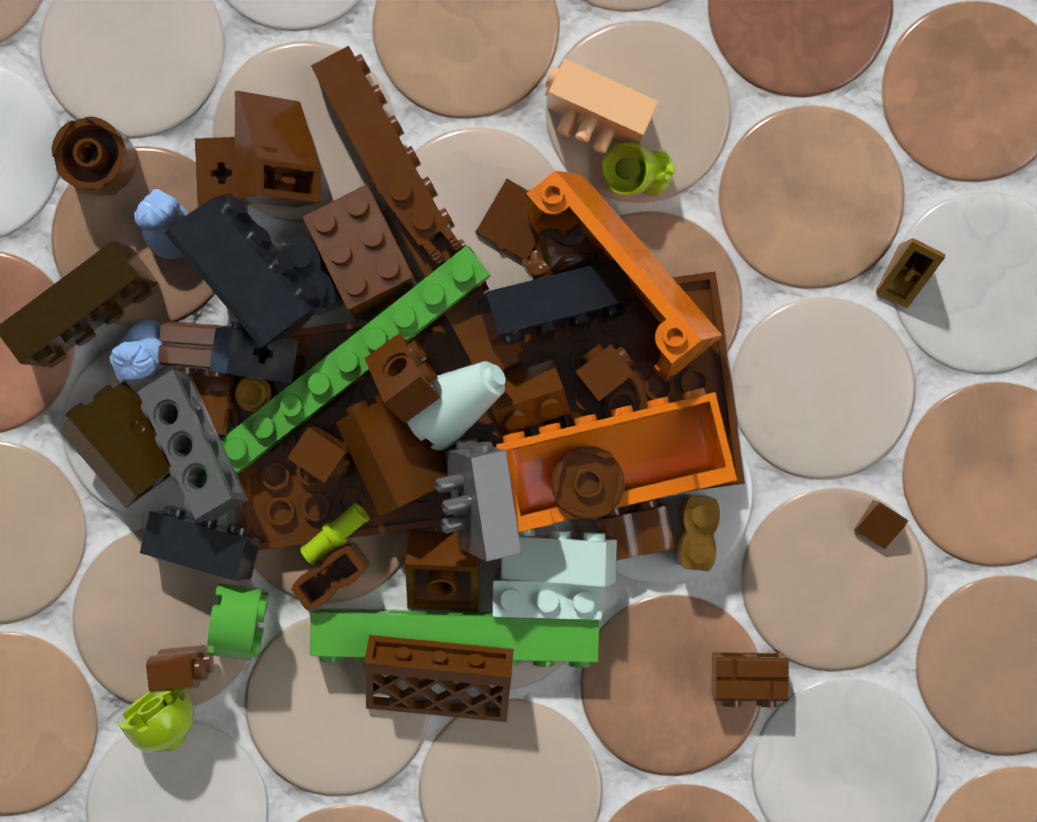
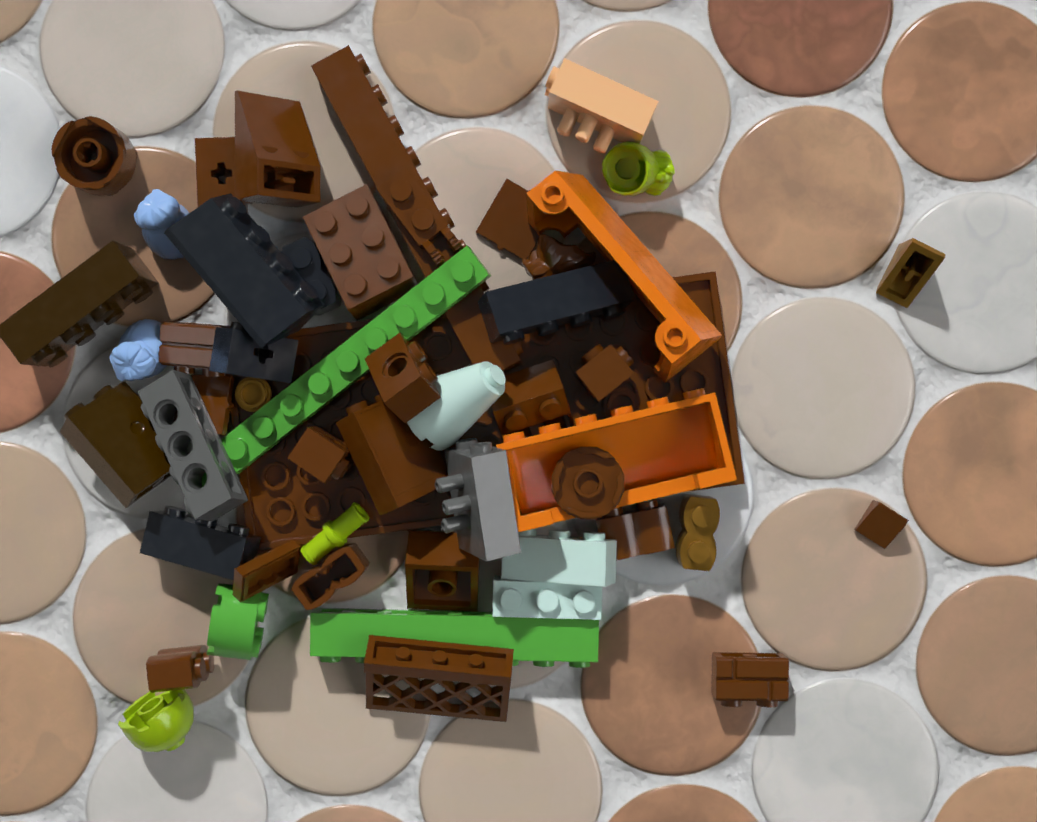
none -> reddish brown plate [232,539,301,602]

